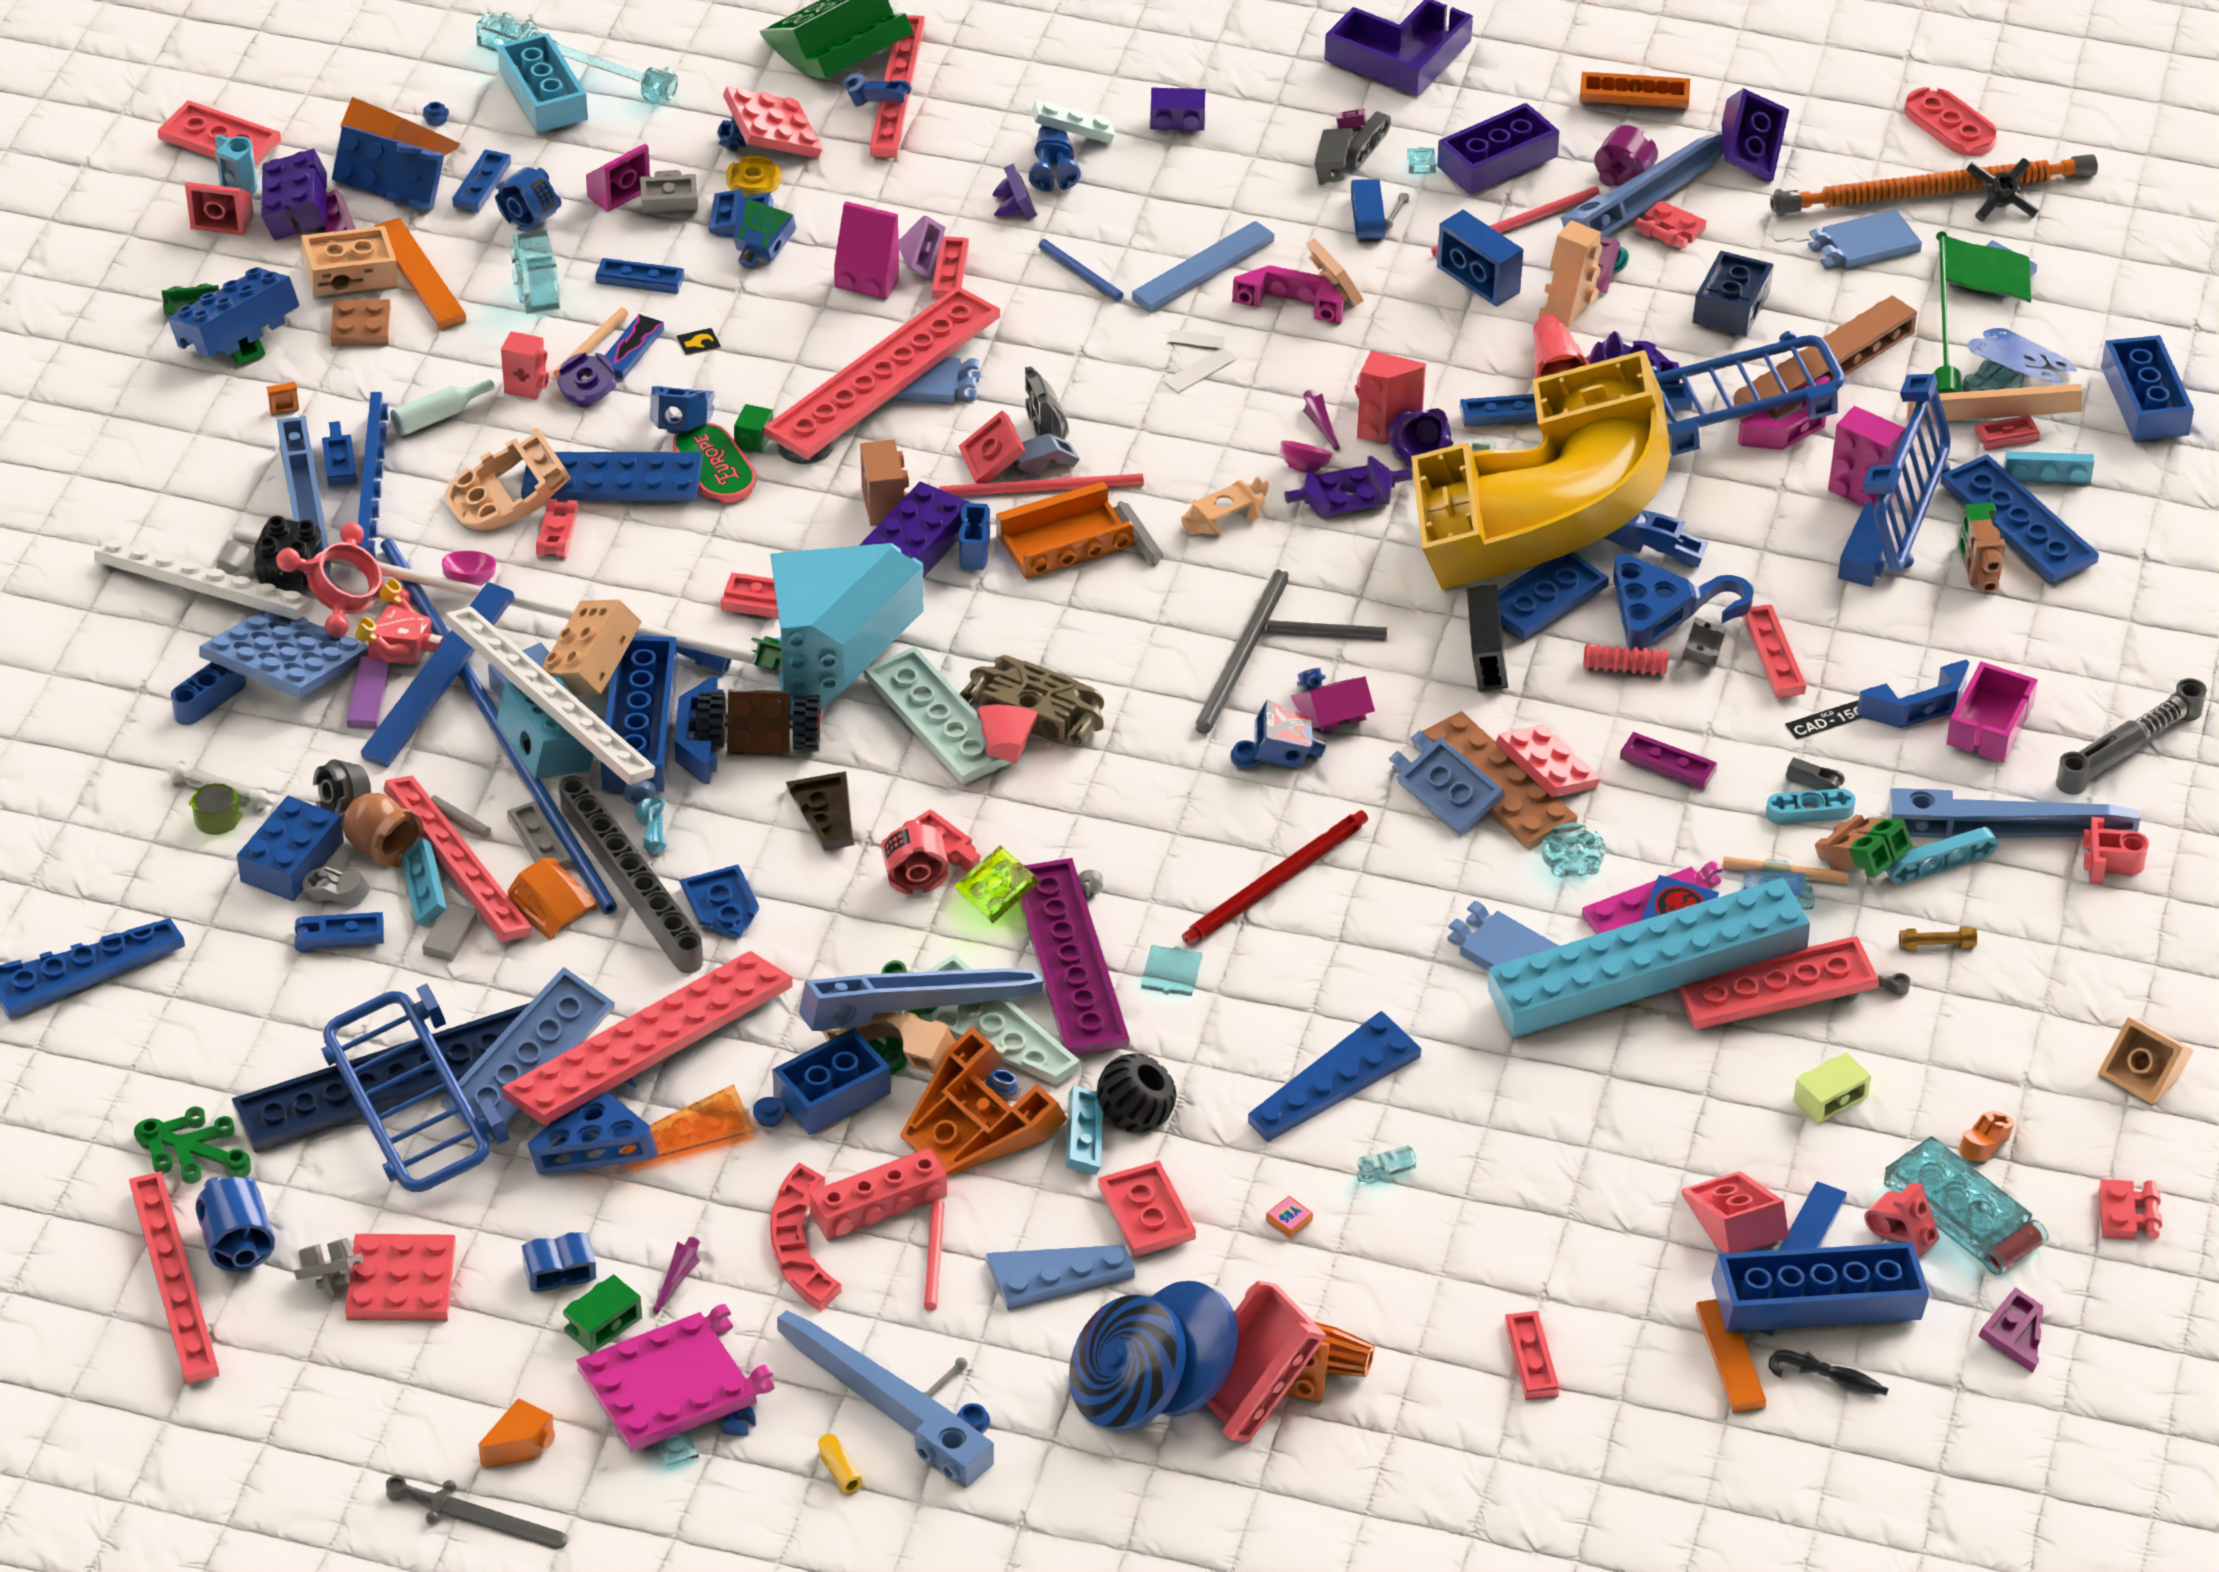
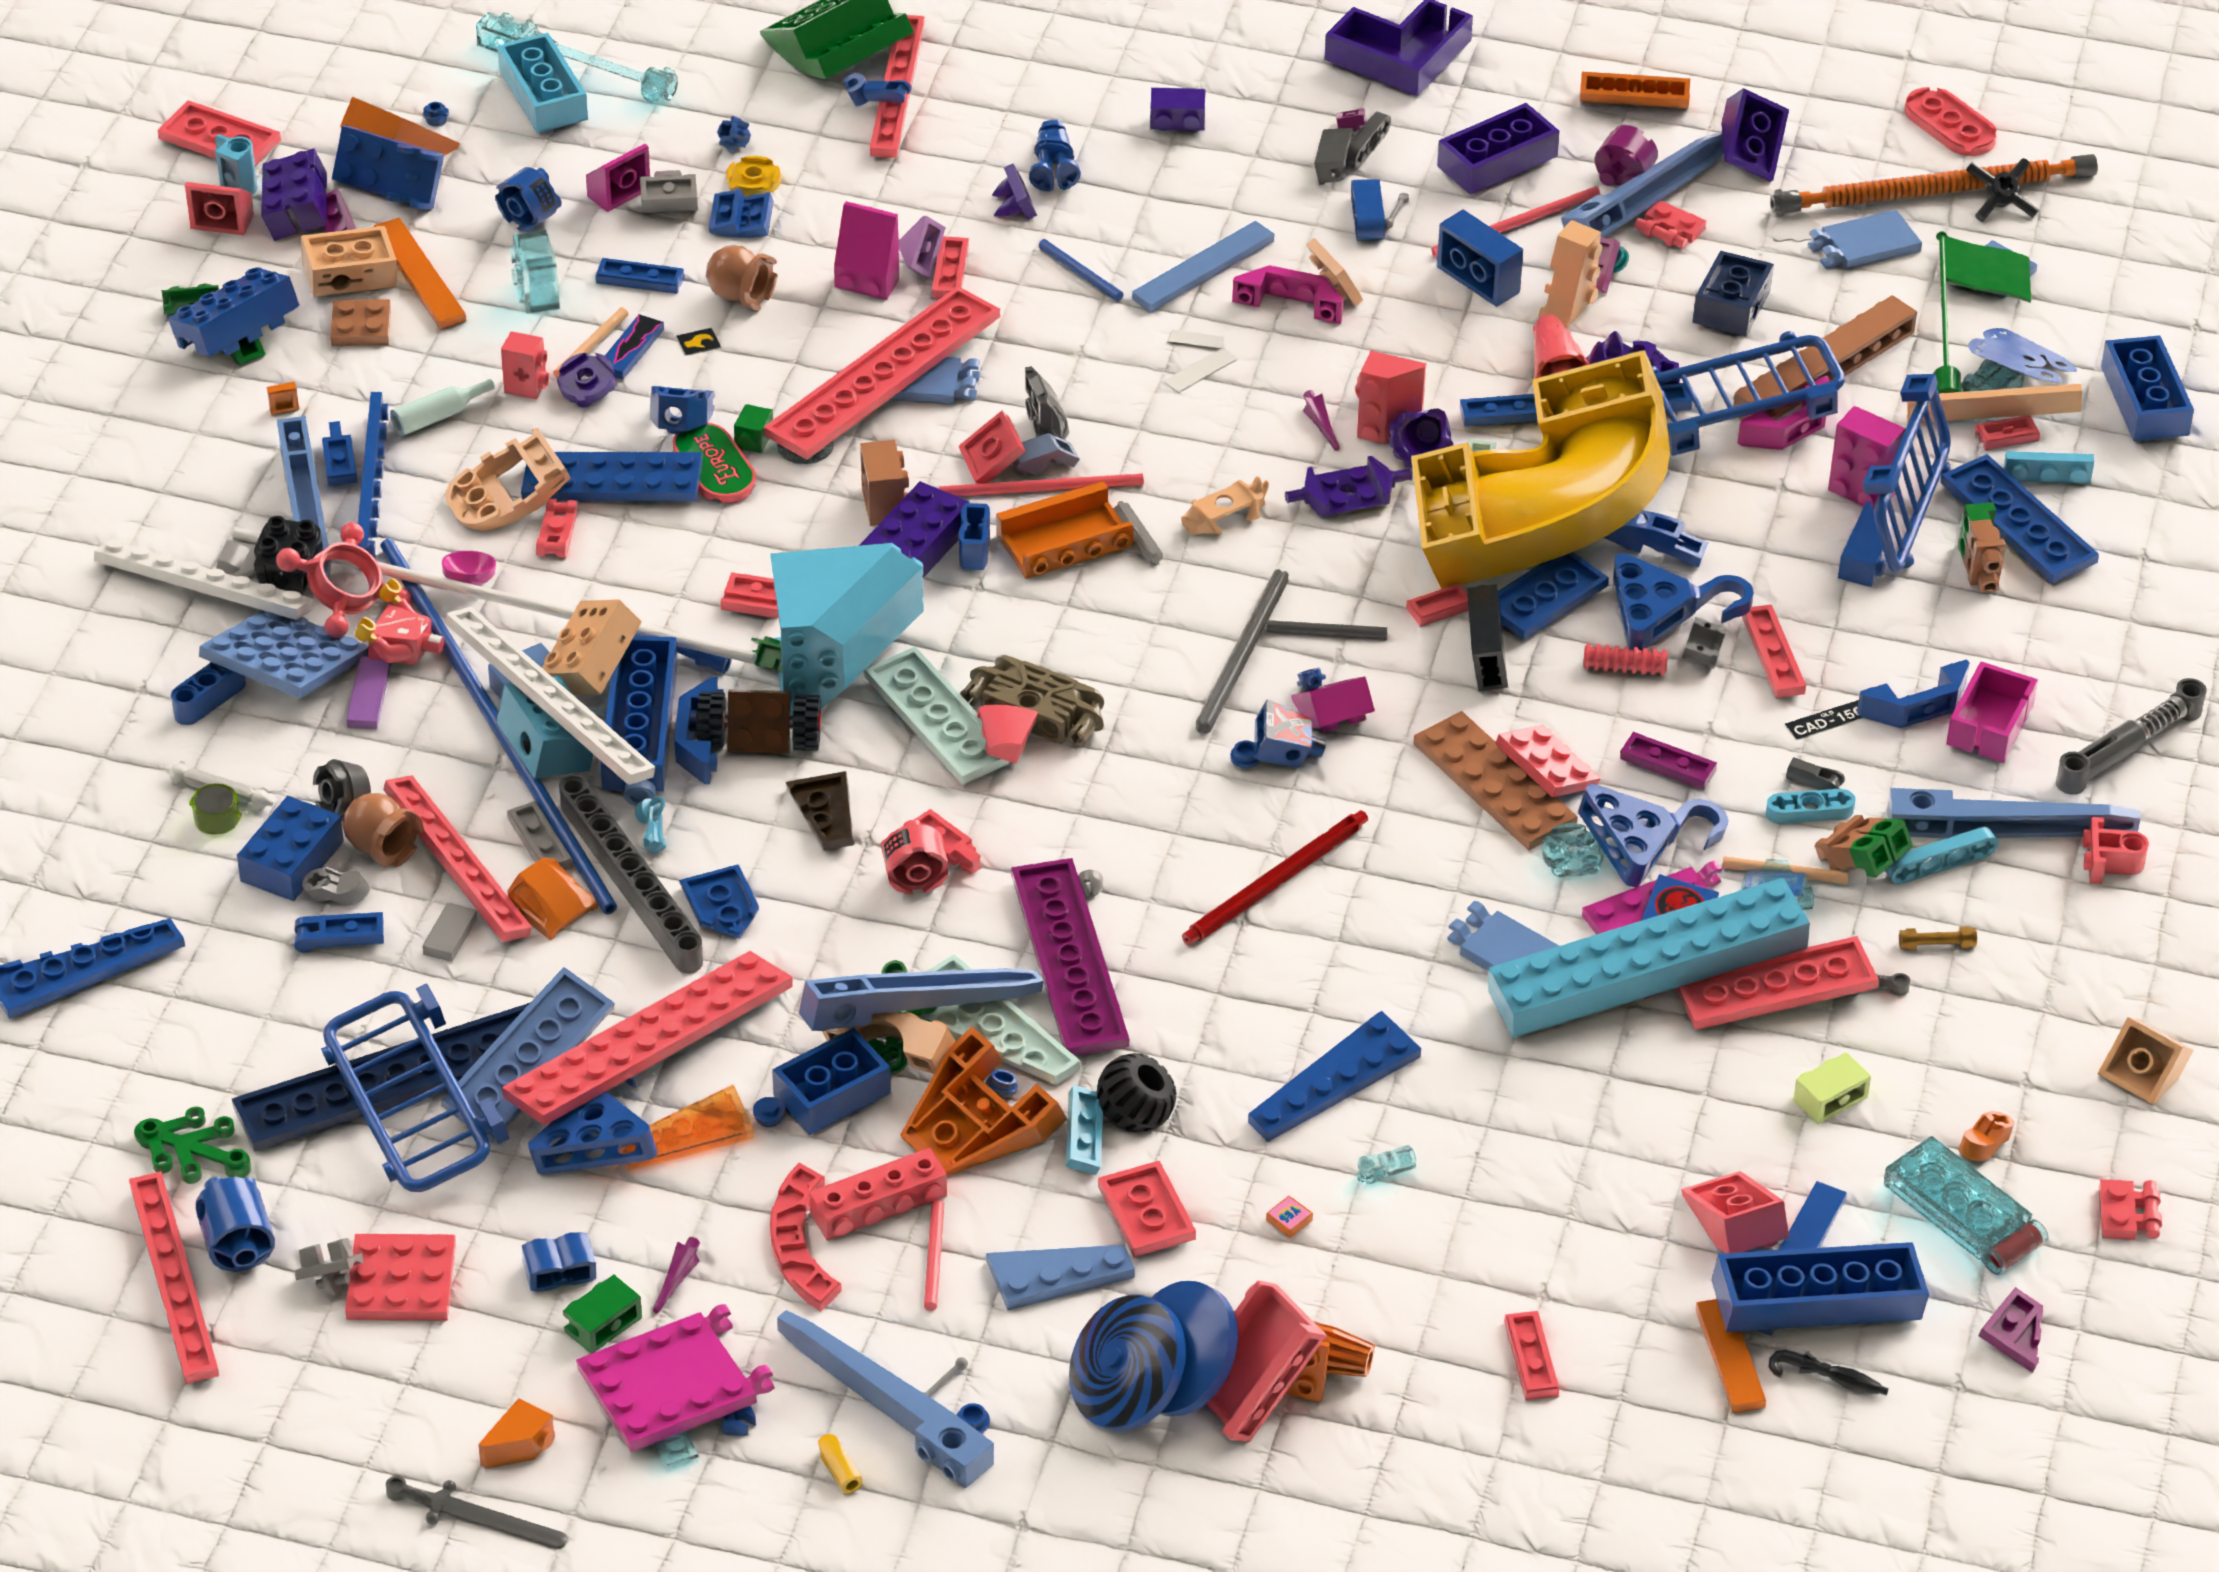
blue tile [360,582,515,768] -> none
medium azure plate [401,838,447,927] -> none
light grey piece [431,795,491,838] -> none
blue plate [452,149,511,213] -> none
coral plate [723,86,823,158] -> none
blue torso [733,198,797,269] -> none
clear neon green plate [954,845,1039,924] -> none
light aqua plate [1032,100,1115,144] -> none
clear light blue piece [1141,945,1203,996] -> none
dark pink piece [1279,440,1333,474] -> none
medium blue tile [1388,730,1506,836] -> none
clear light blue plate [1406,147,1436,174] -> none
coral pin [1864,1182,1940,1257] -> none
none -> nougat tile [705,245,778,310]
none -> coral tile [1406,584,1469,627]
none -> piece [1578,784,1729,887]

